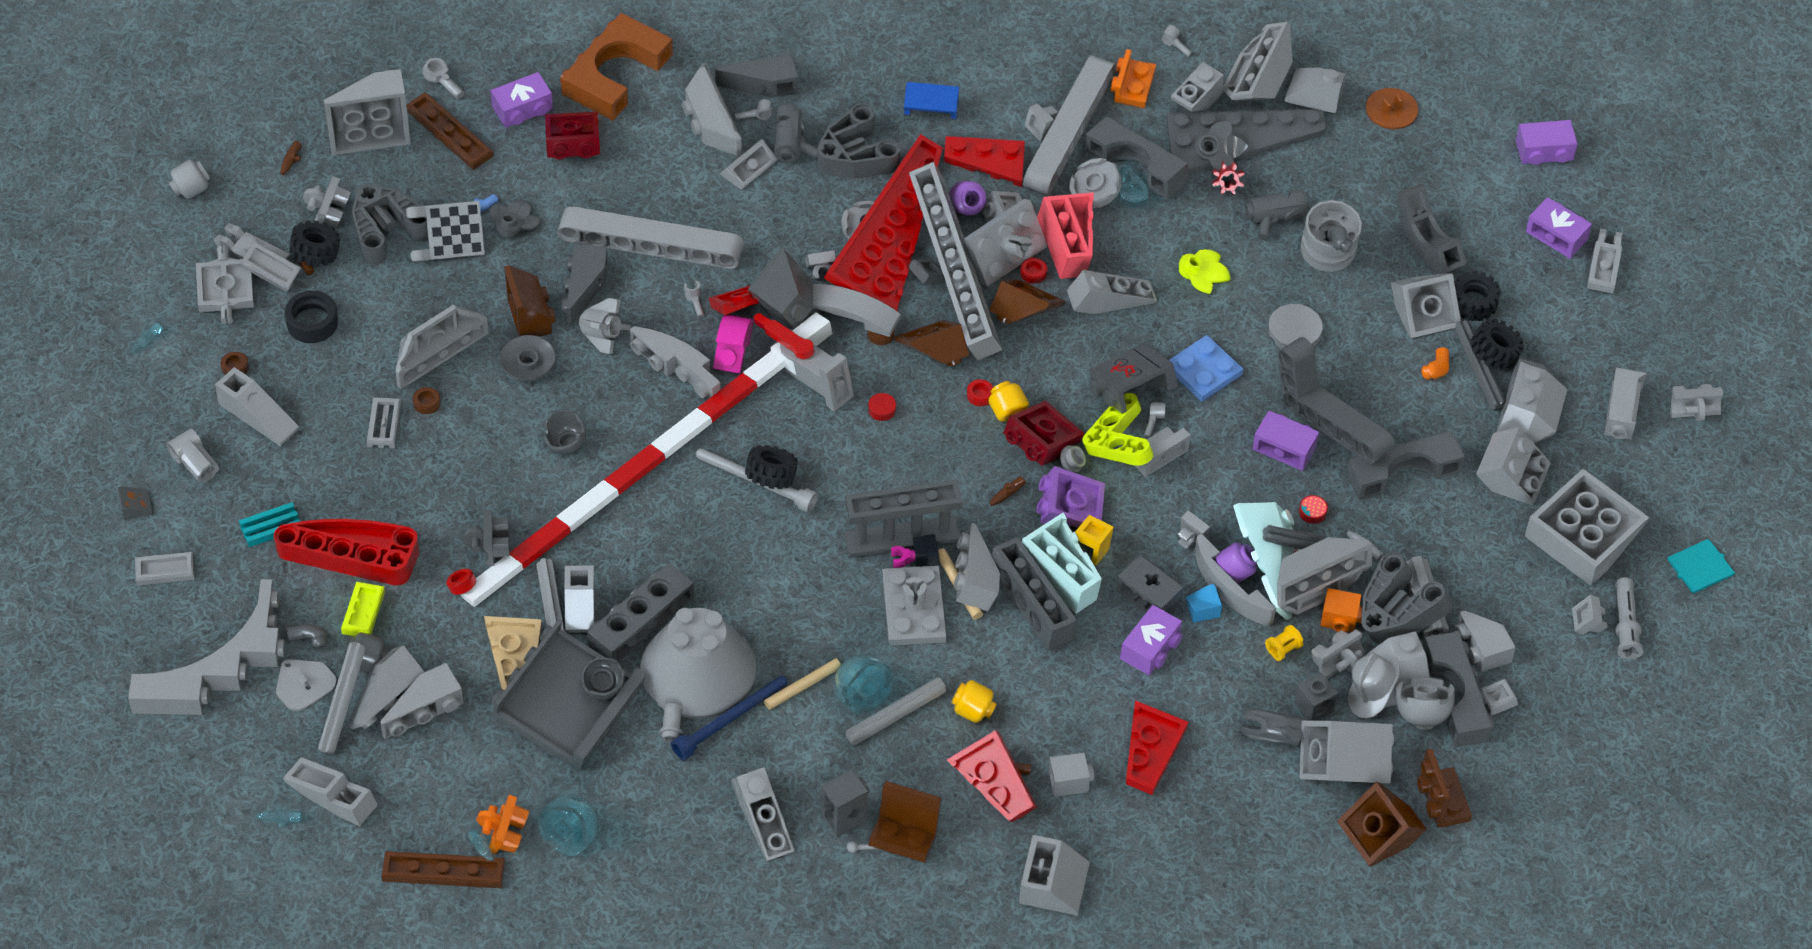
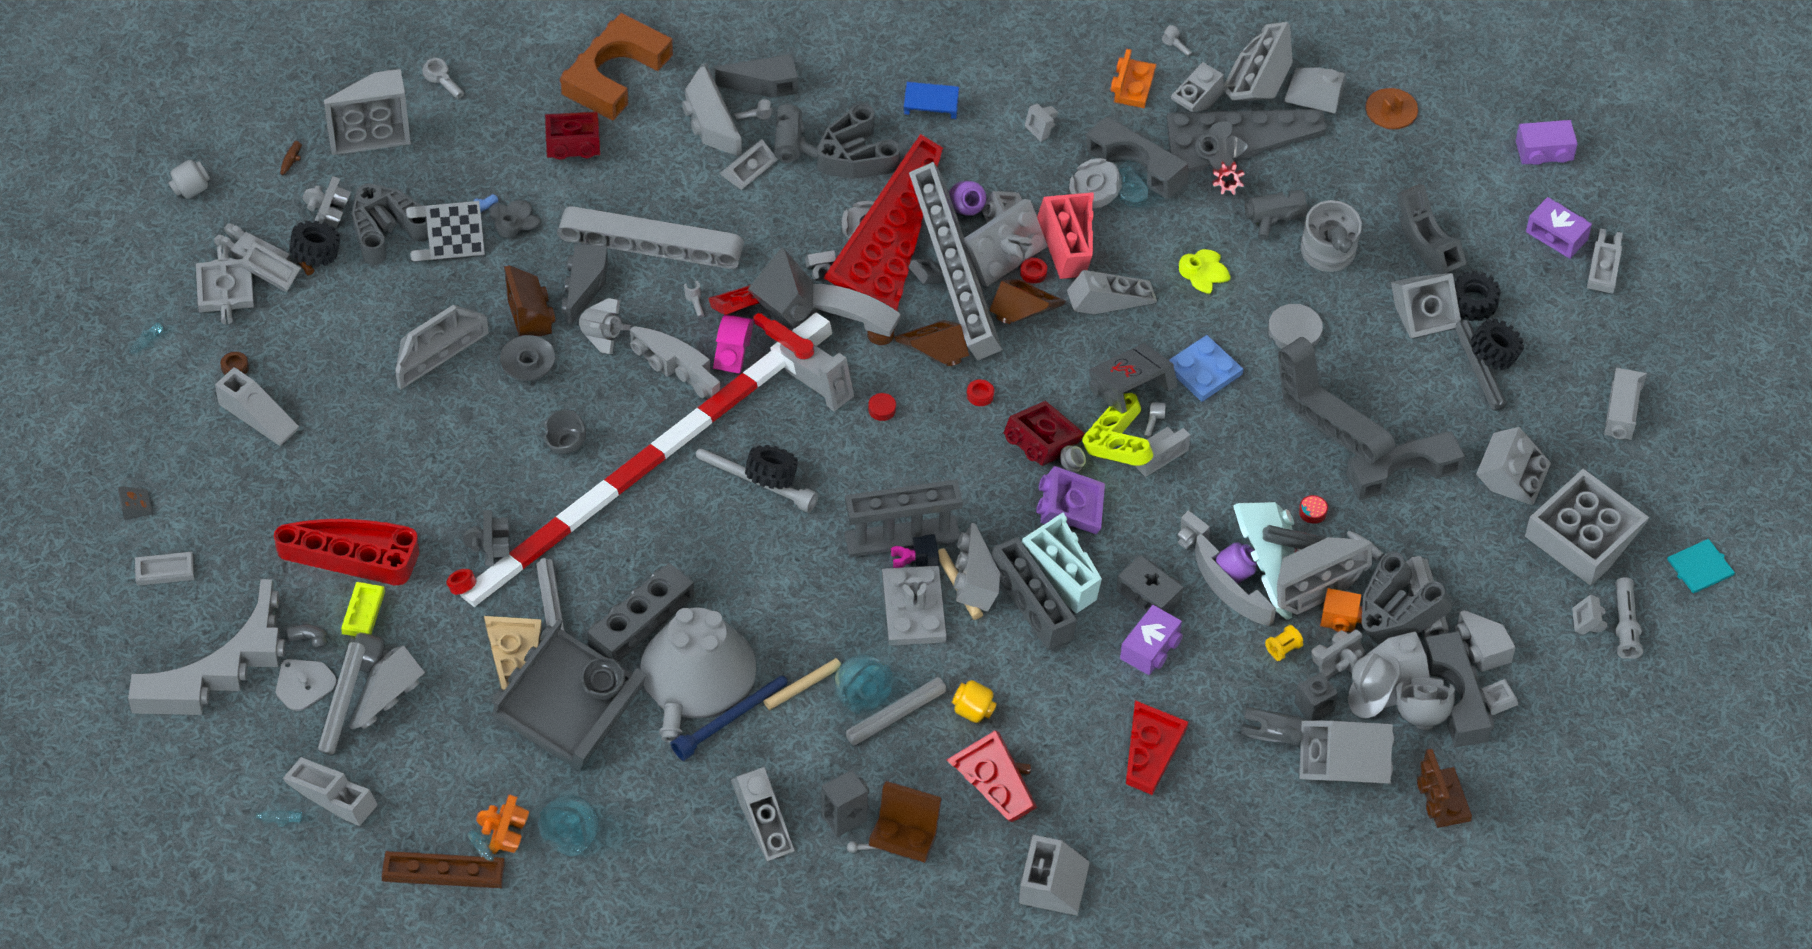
light grey piece [166,429,219,482] -> none
teal tile [239,502,301,547] -> none
black tyre [285,290,338,343] -> none
light grey tile [367,397,401,448] -> none
light grey slope [380,663,463,739] -> none
reddish brown tile [406,92,494,170] -> none
reddish brown tile [413,387,441,414] -> none
medium lavender brick [491,72,553,128] -> none
slope [564,565,595,633] -> none
red wing [944,136,1025,187] -> none
yellow head [988,381,1029,422] -> none
reddish brown helmet [989,476,1026,506] -> none
light grey beam [1023,55,1116,196] -> none
light grey brick [1048,753,1094,797] -> none
yellow panel [1075,515,1114,566] -> none
dark azure slope [1185,584,1222,623] -> none
medium lavender brick [1252,411,1319,471] -> none
reddish brown slope [1337,782,1427,866] -> none
orange arm [1421,347,1449,380] -> none
light grey wedge [1496,356,1568,444] -> none
light grey hips [1670,384,1723,421] -> none

